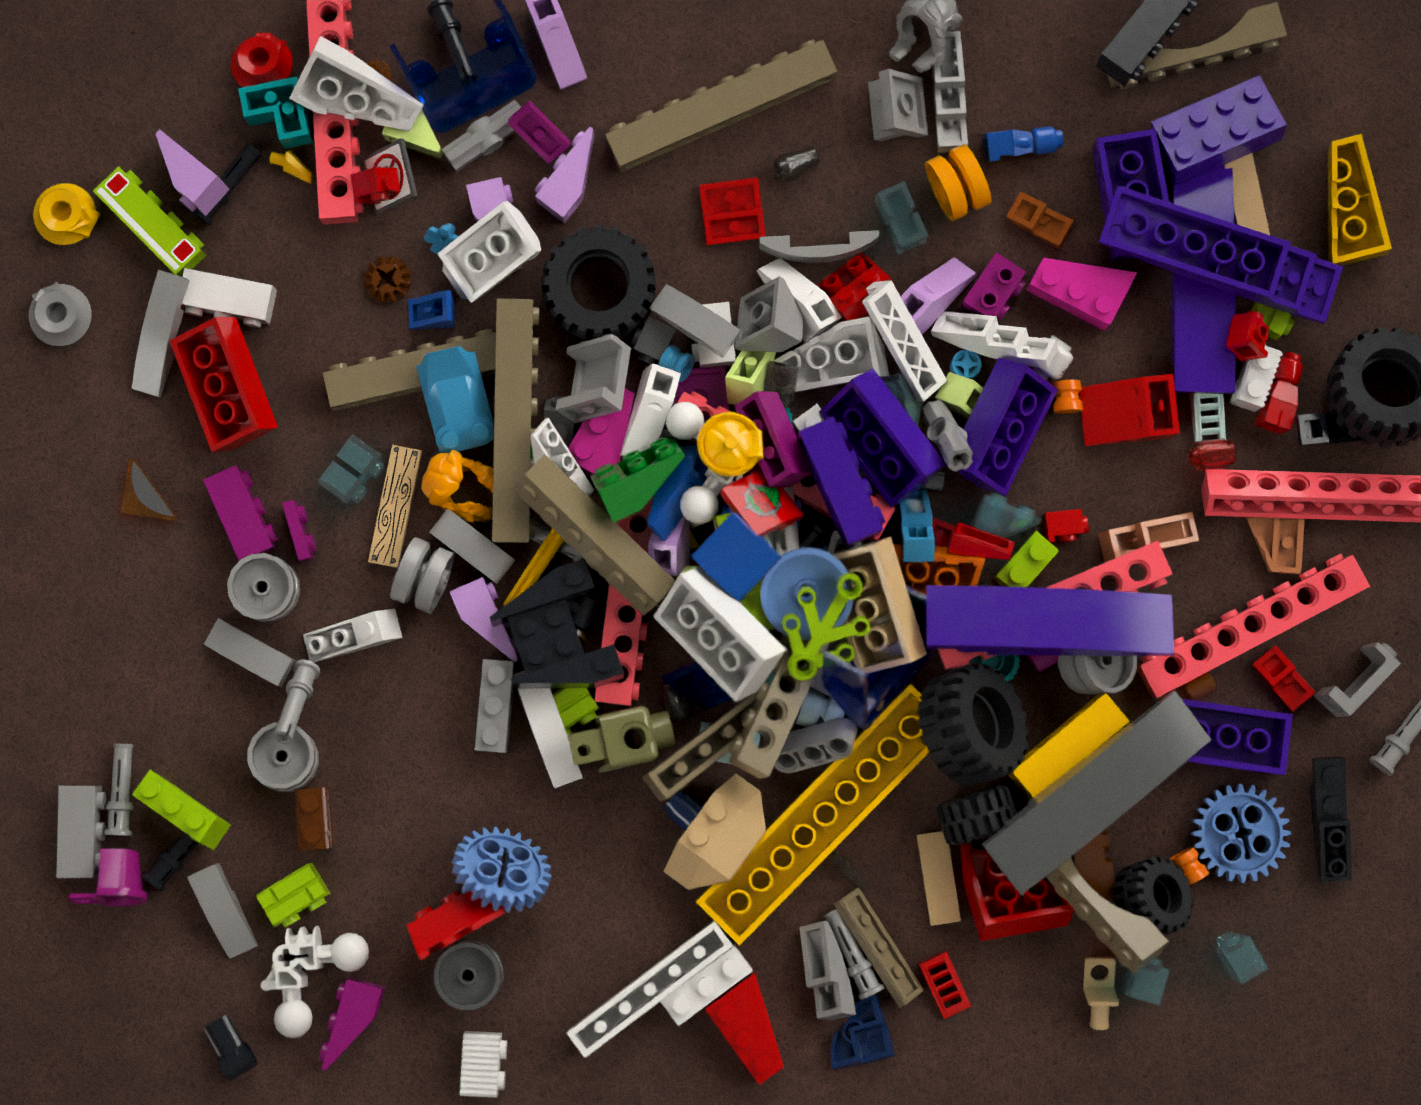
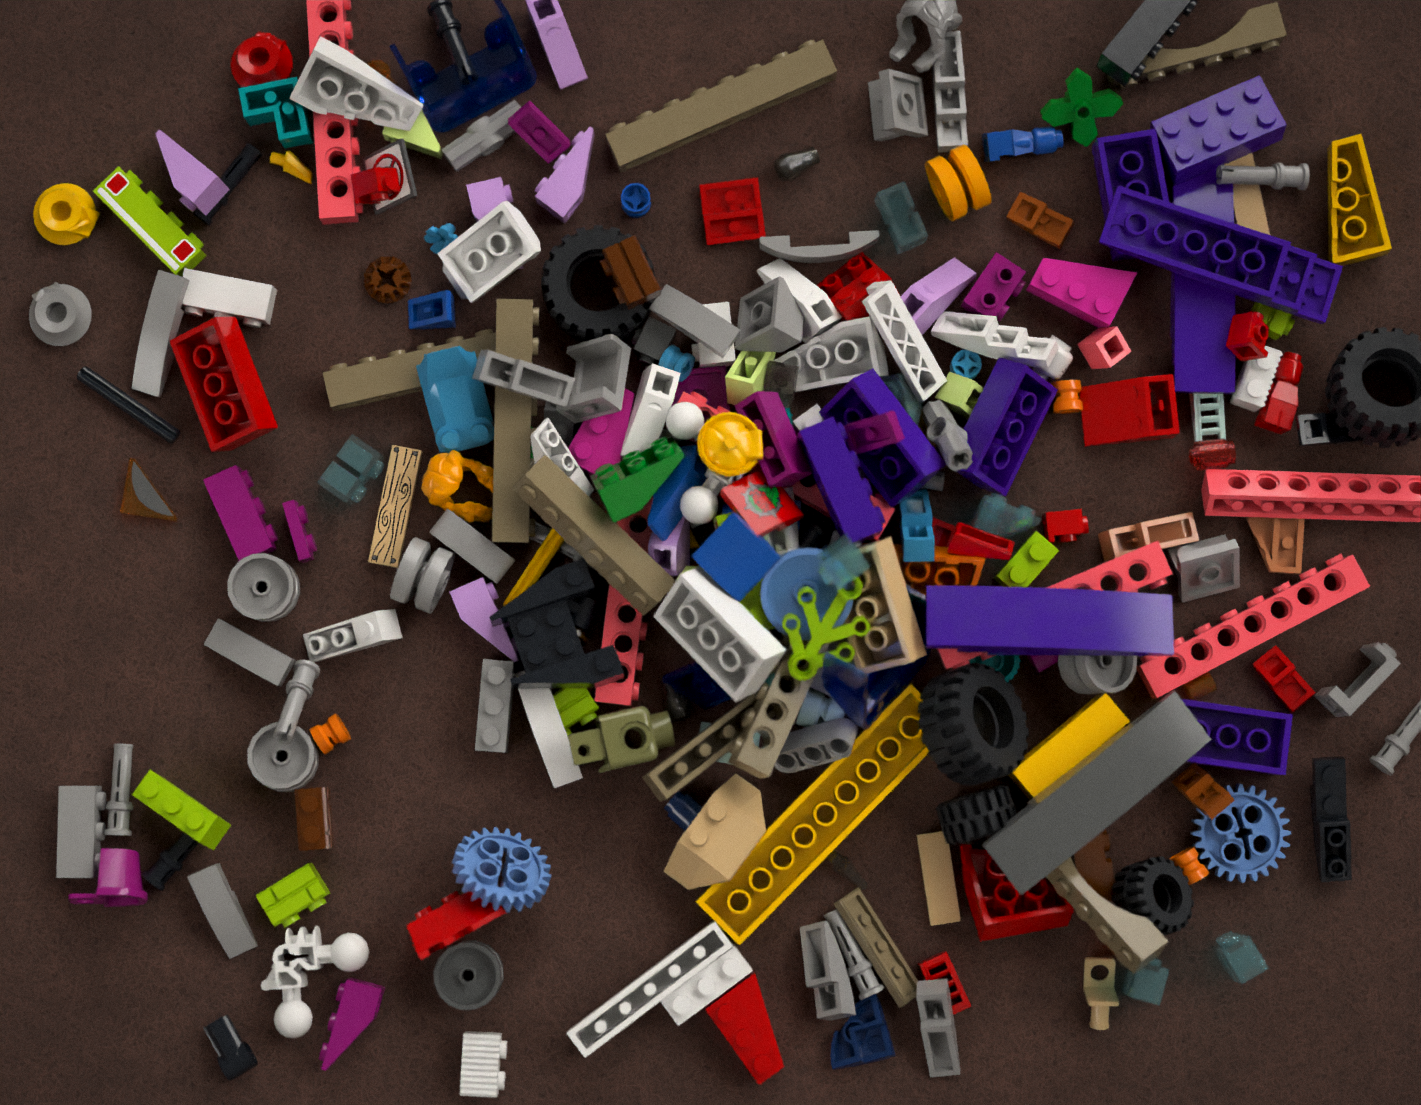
none -> black axle [76,366,180,444]
none -> orange wheel [310,713,351,754]
none -> light grey slope [472,350,575,407]
none -> reddish brown brick [600,236,661,310]
none -> blue wheel [621,183,651,218]
none -> clear light blue piece [817,533,870,589]
none -> magenta plate [844,410,905,455]
none -> light grey slope [916,978,960,1077]
none -> green plant [1040,68,1123,147]
none -> coral brick [1077,326,1132,369]
none -> light grey bracket [1168,534,1240,603]
none -> dark orange slope [1172,763,1235,820]
none -> light grey pin [1216,163,1310,190]

